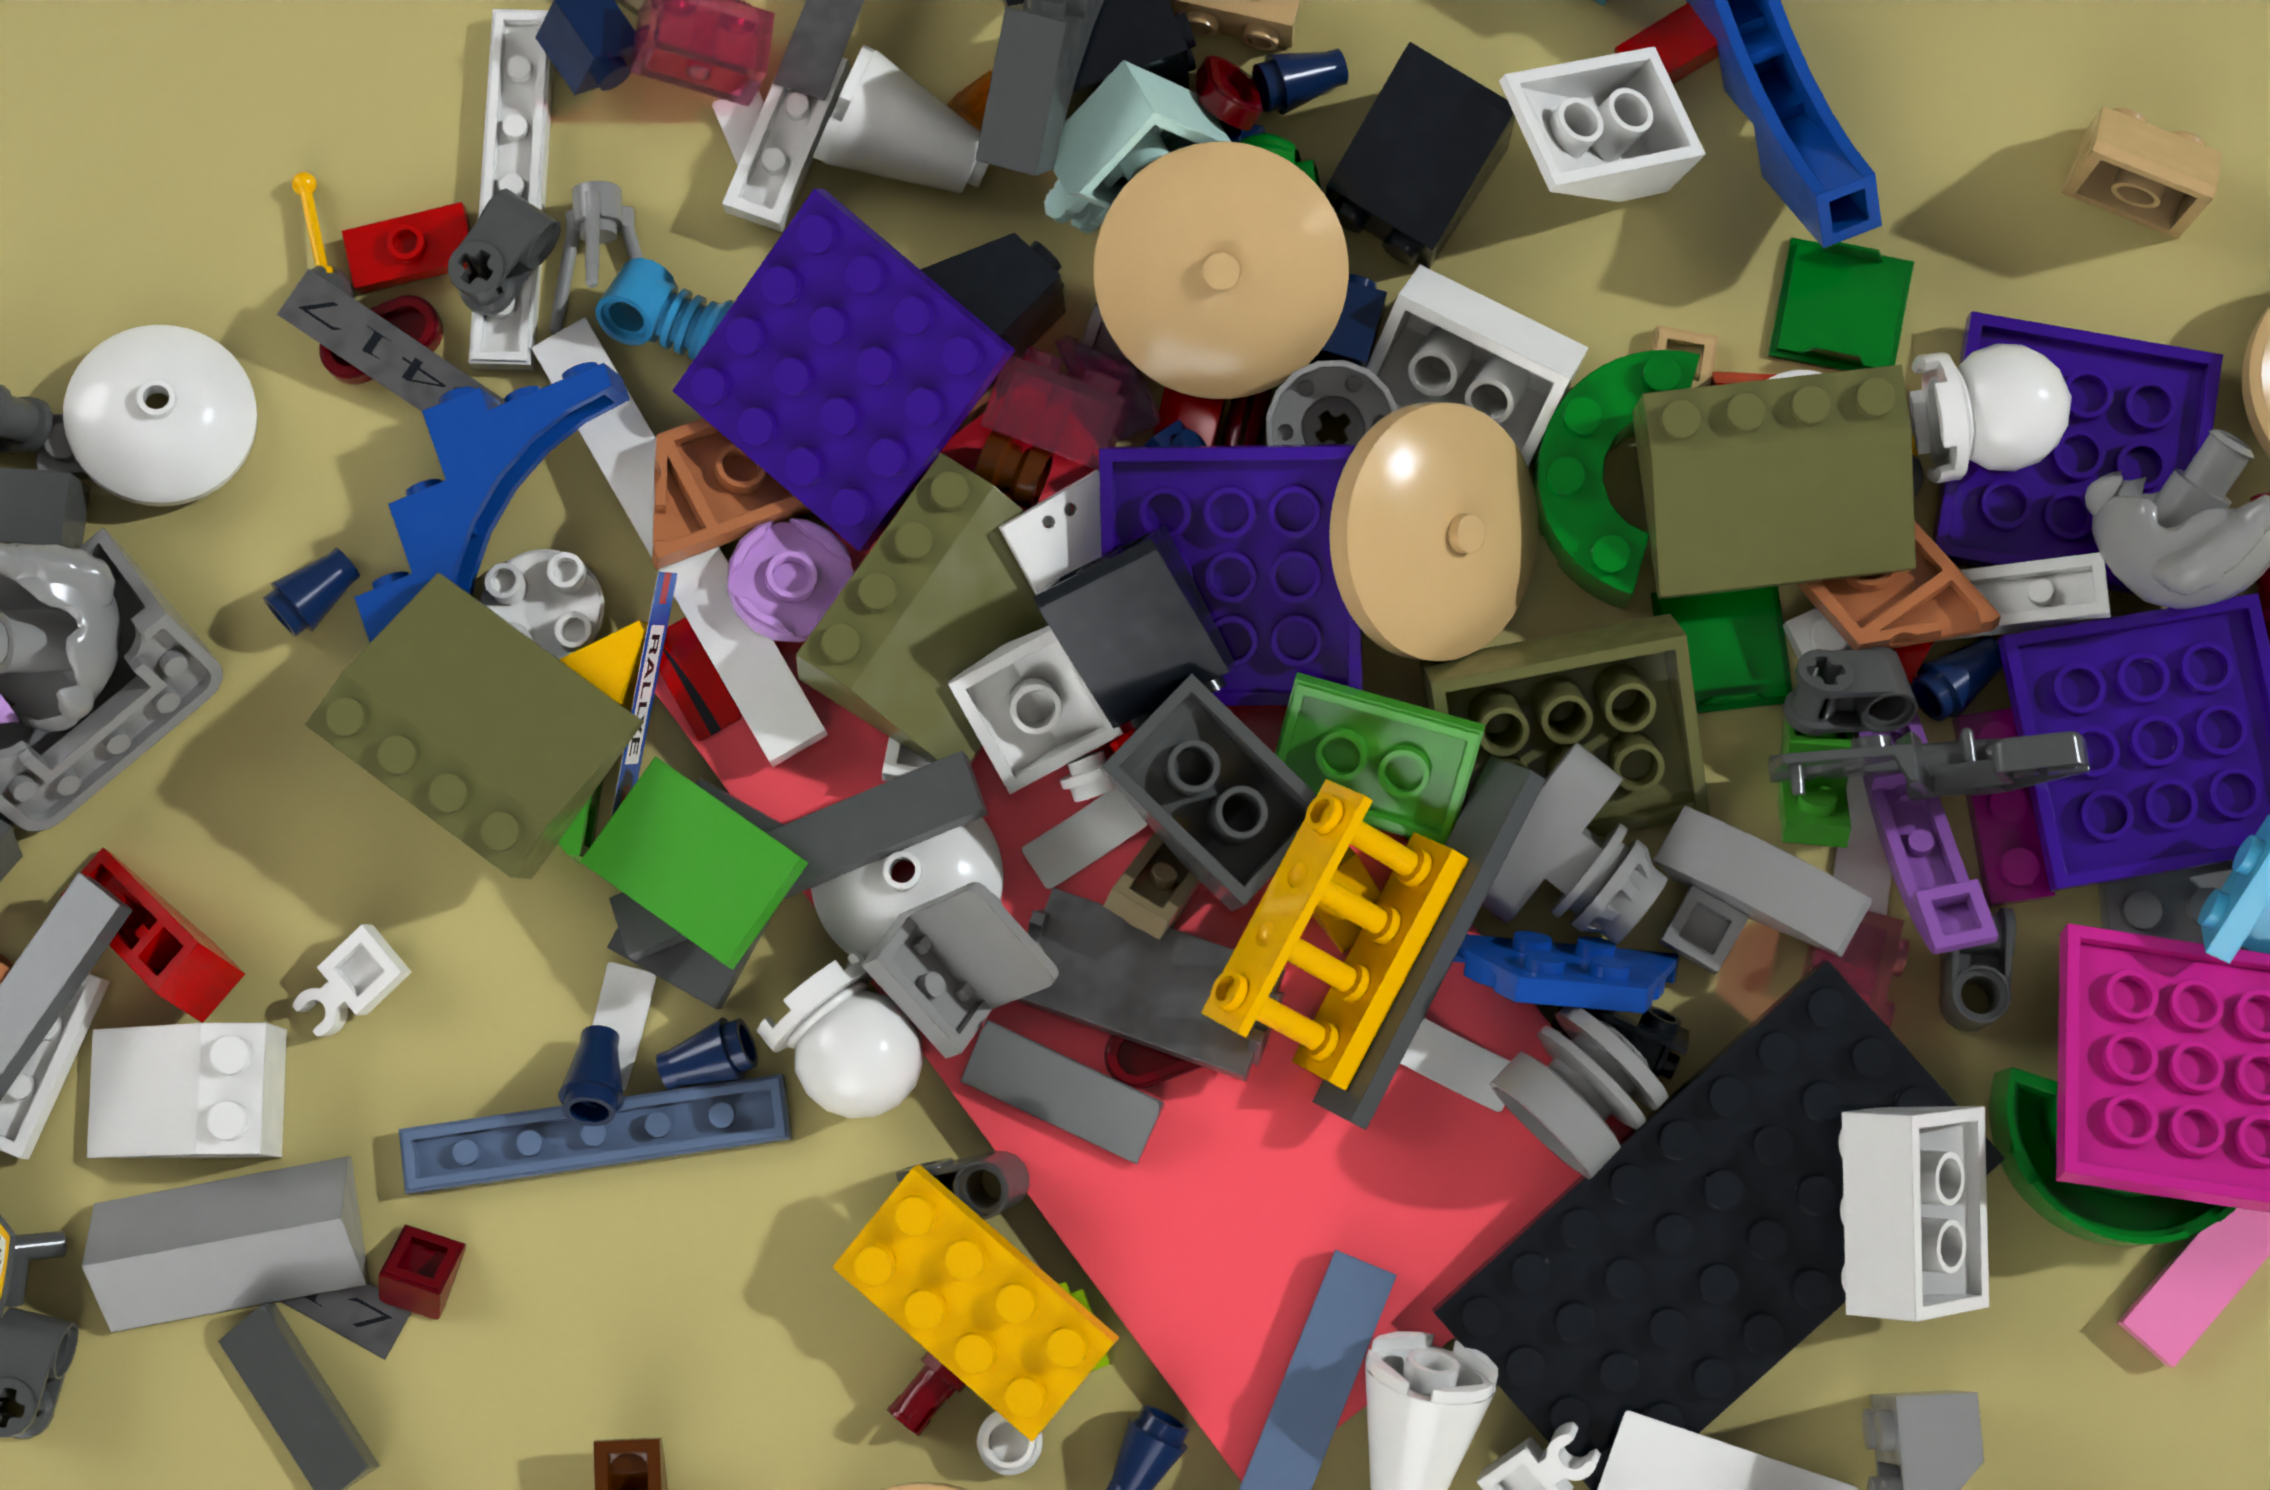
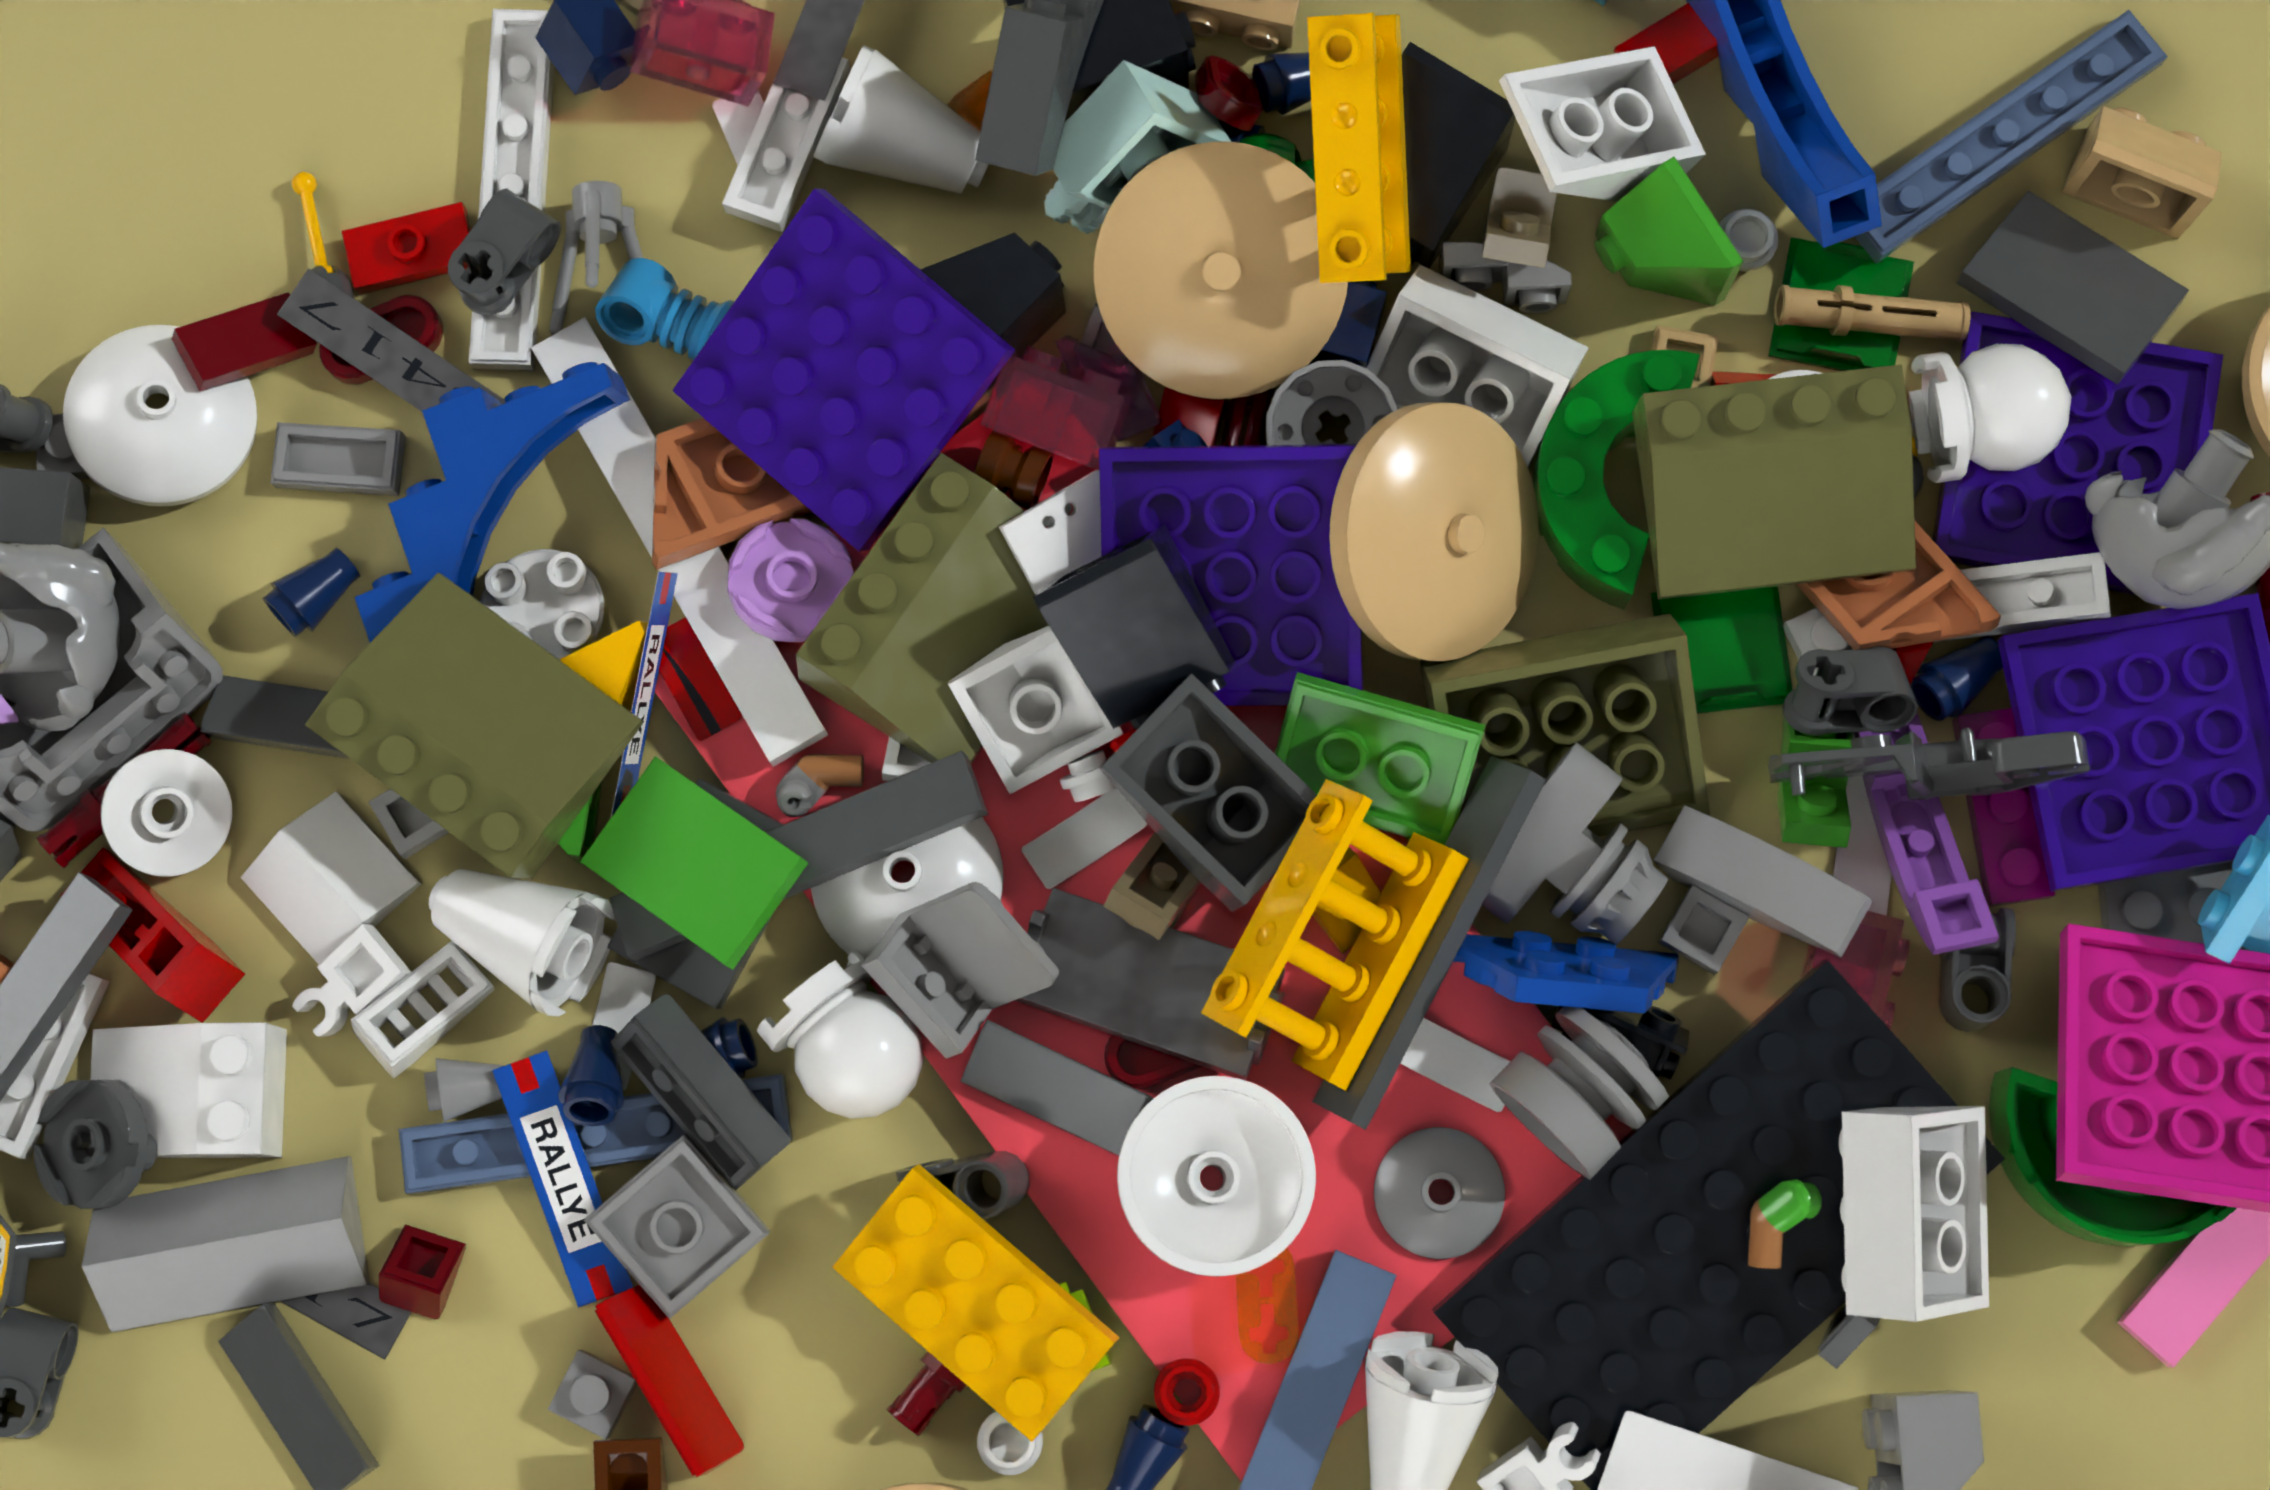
none -> dark grey plate [34,1080,157,1209]
none -> dark red pin [36,712,212,868]
none -> white dish [101,749,232,877]
none -> dark red tile [171,292,317,391]
none -> dark grey slope [200,675,350,759]
none -> white slope [240,791,421,965]
none -> light grey tile [270,422,406,496]
none -> white slope [351,941,494,1078]
none -> light grey plate [369,789,450,859]
none -> light grey cone [424,1058,502,1122]
none -> white cone [428,869,615,1017]
none -> sticker [492,1051,633,1308]
none -> light grey plate [547,1350,638,1439]
none -> light grey tile [584,1133,770,1319]
none -> red slope [595,1285,744,1477]
none -> dark grey slope [611,994,790,1191]
none -> arm [776,754,864,817]
none -> white dish [1117,1076,1316,1277]
none -> red plate [1154,1358,1220,1426]
none -> beam [1236,1248,1298,1364]
none -> yellow fence [1307,13,1411,283]
none -> light grey dish [1374,1127,1505,1259]
none -> light grey slope [1439,242,1572,313]
none -> dark tan slope [1482,167,1557,268]
none -> bright green slope [1594,157,1744,306]
none -> white plate [1719,209,1778,271]
none -> arm [1748,1179,1822,1269]
none -> tan pin [1774,285,1971,343]
none -> dark grey tile [1818,1305,1880,1369]
none -> sand blue tile [1854,10,2168,264]
none -> dark grey tile [1957,191,2189,385]

